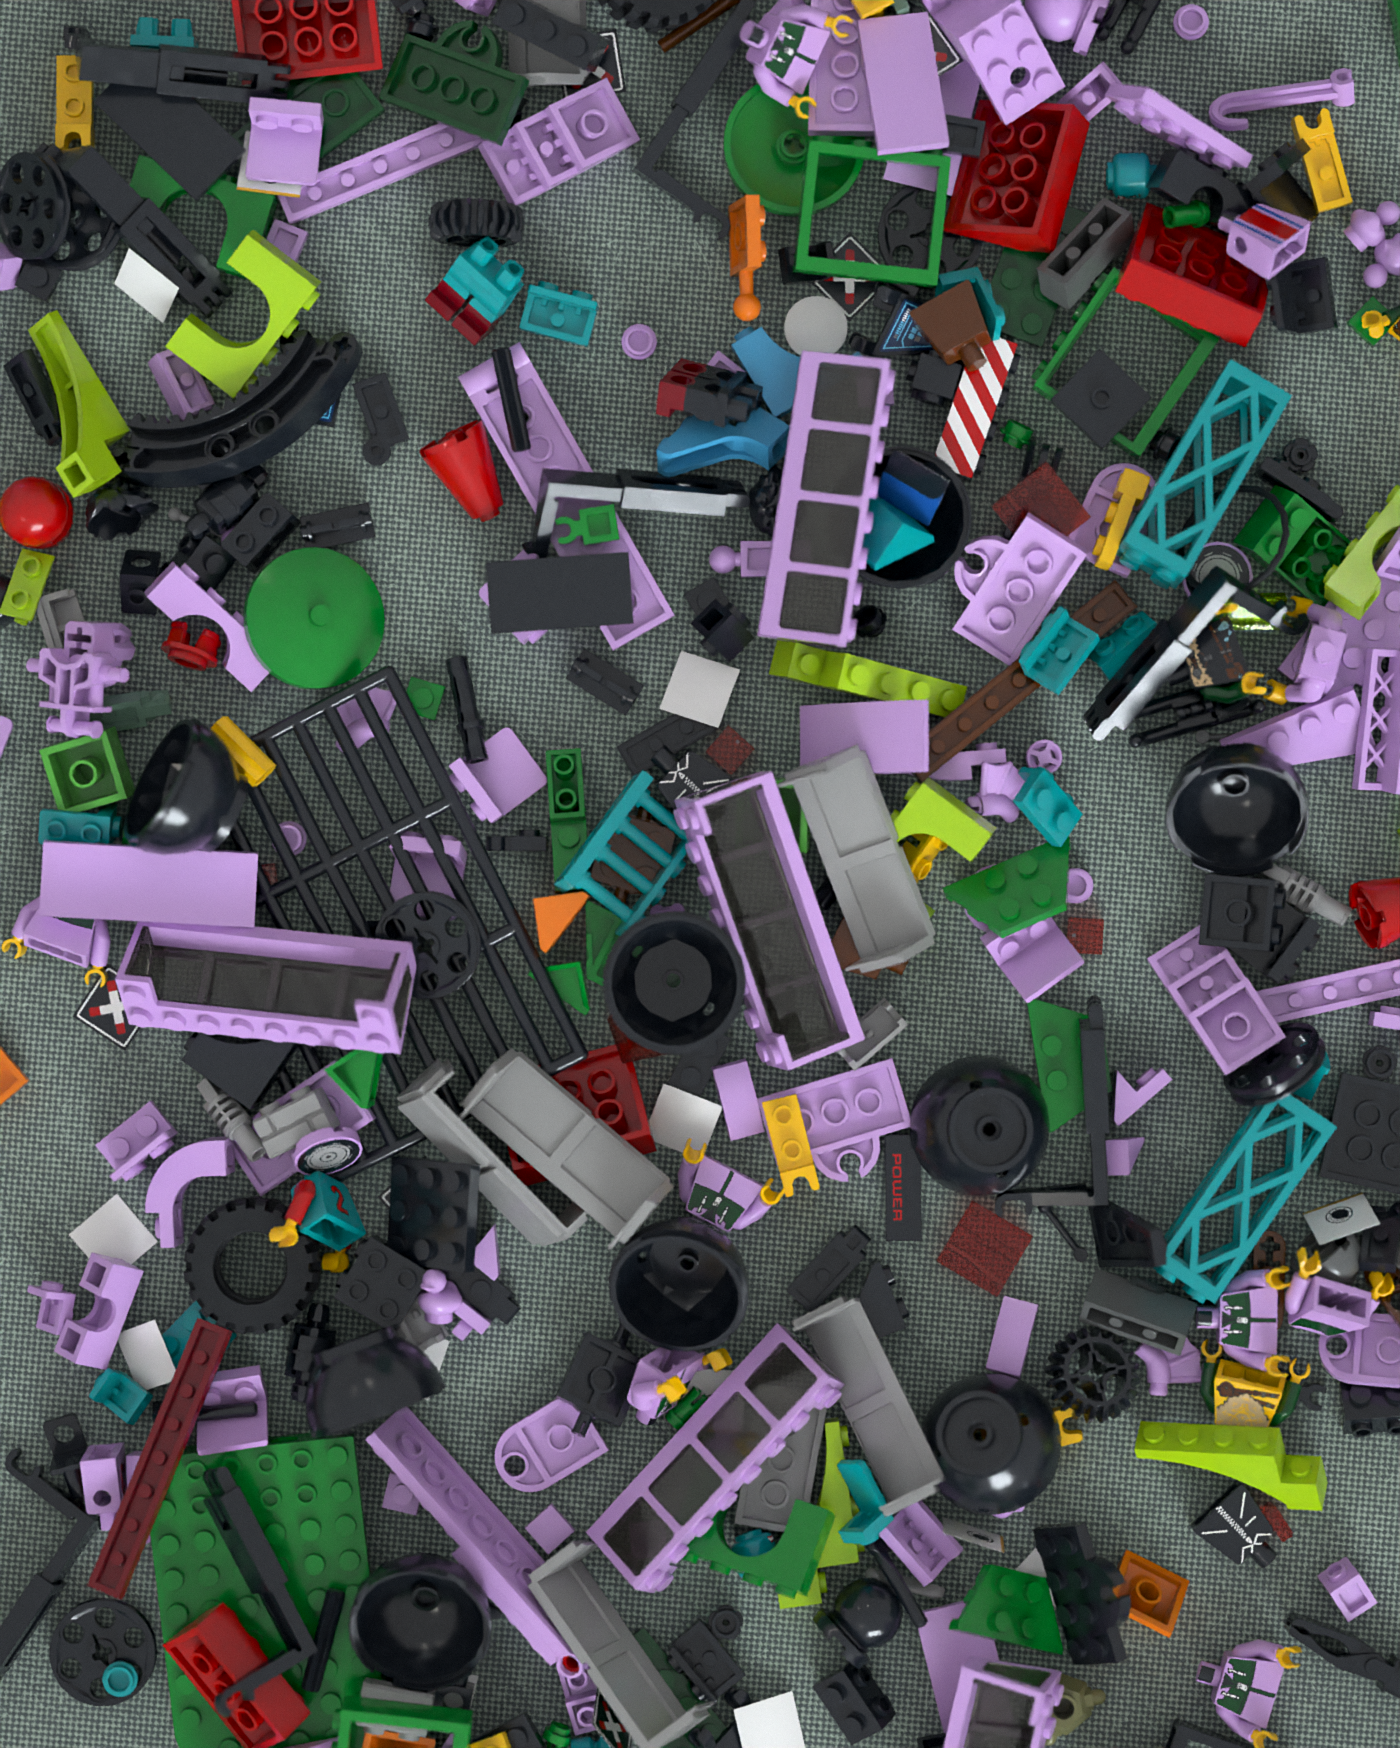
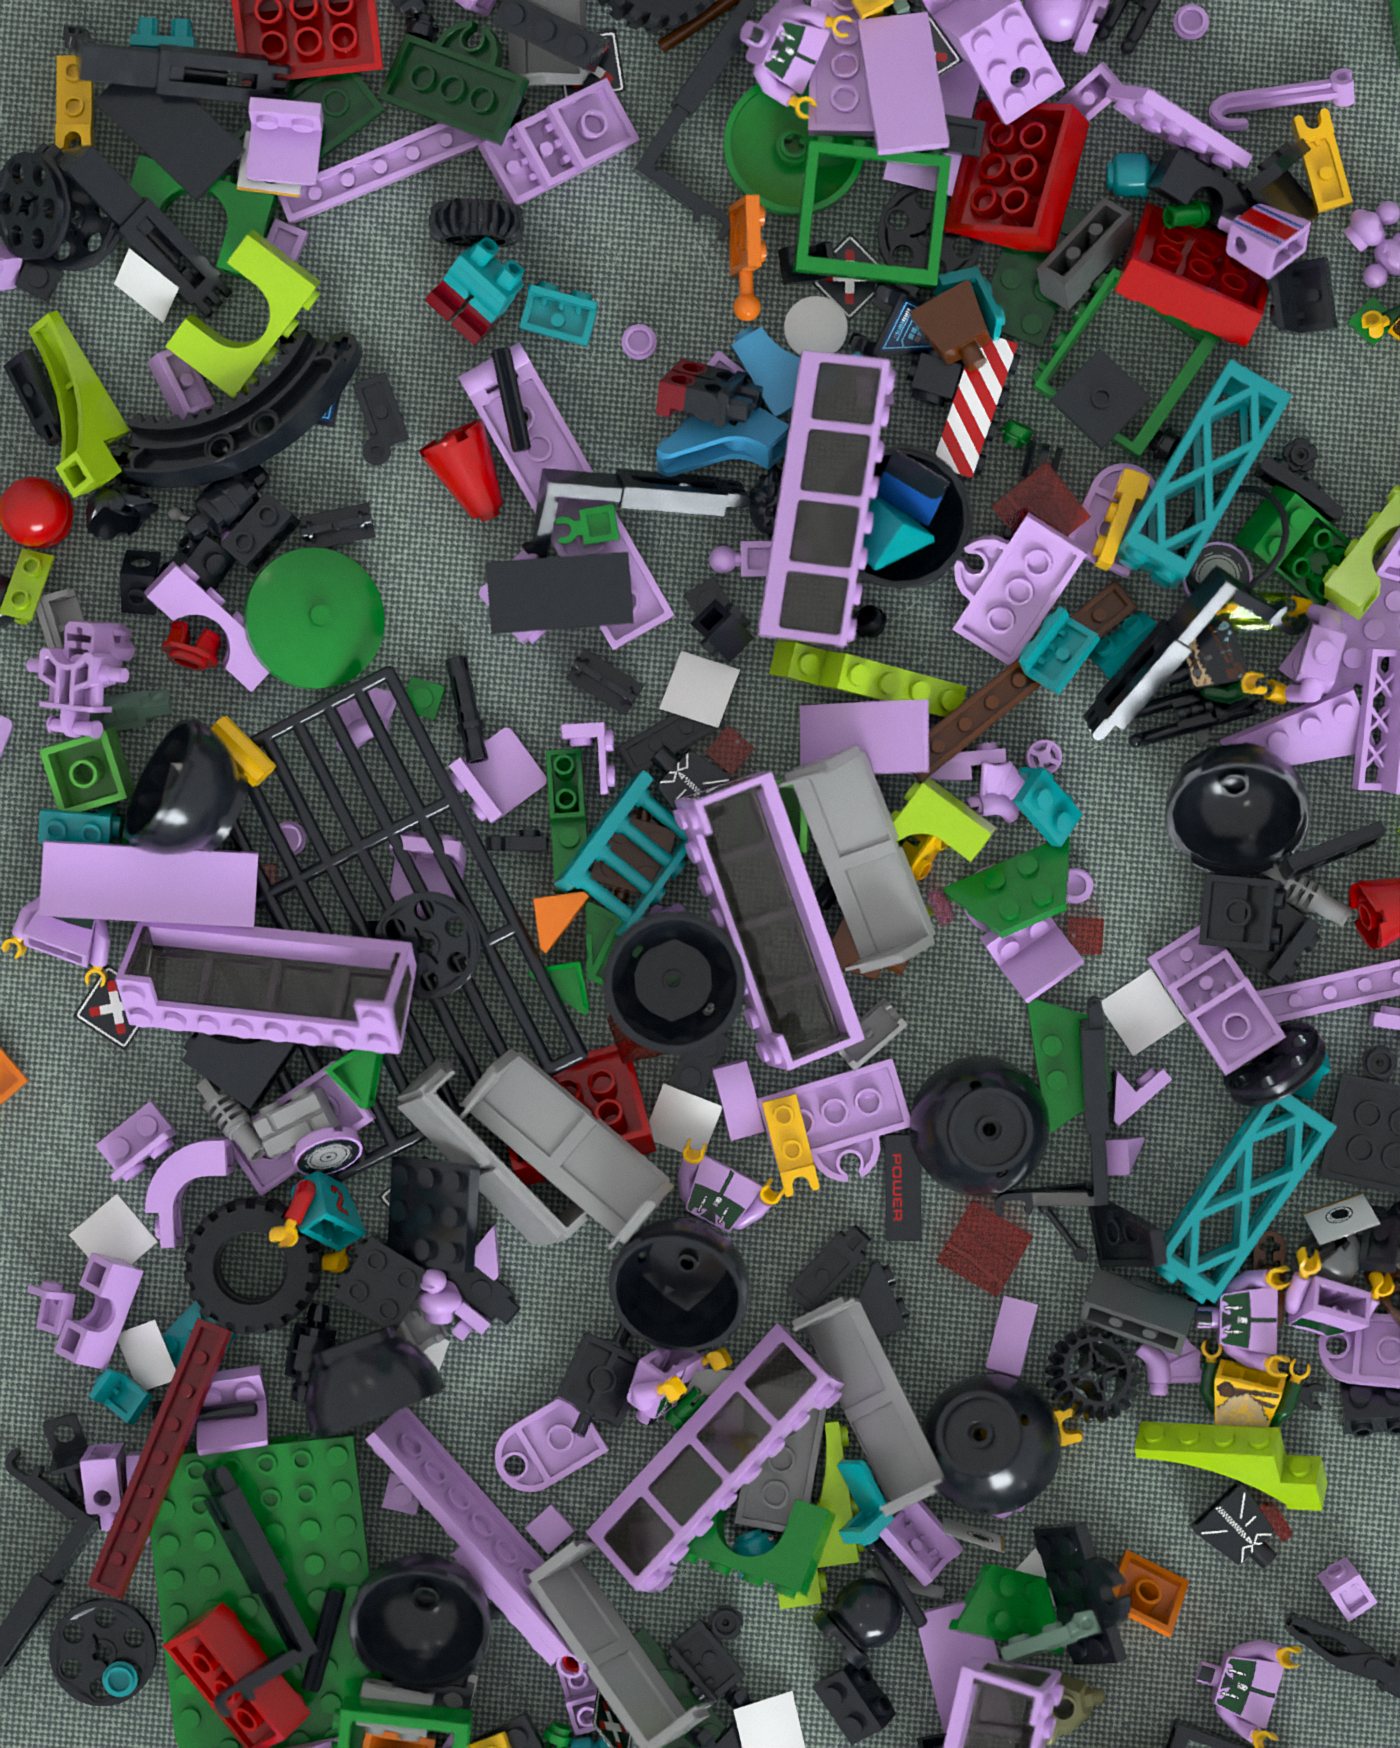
none -> lavender bracket [561,722,616,795]
none -> clear pink tile [926,887,956,927]
none -> sand green hinge [1000,1610,1101,1663]
none -> white sticker [1101,969,1186,1056]
none -> black tile [1279,820,1386,880]

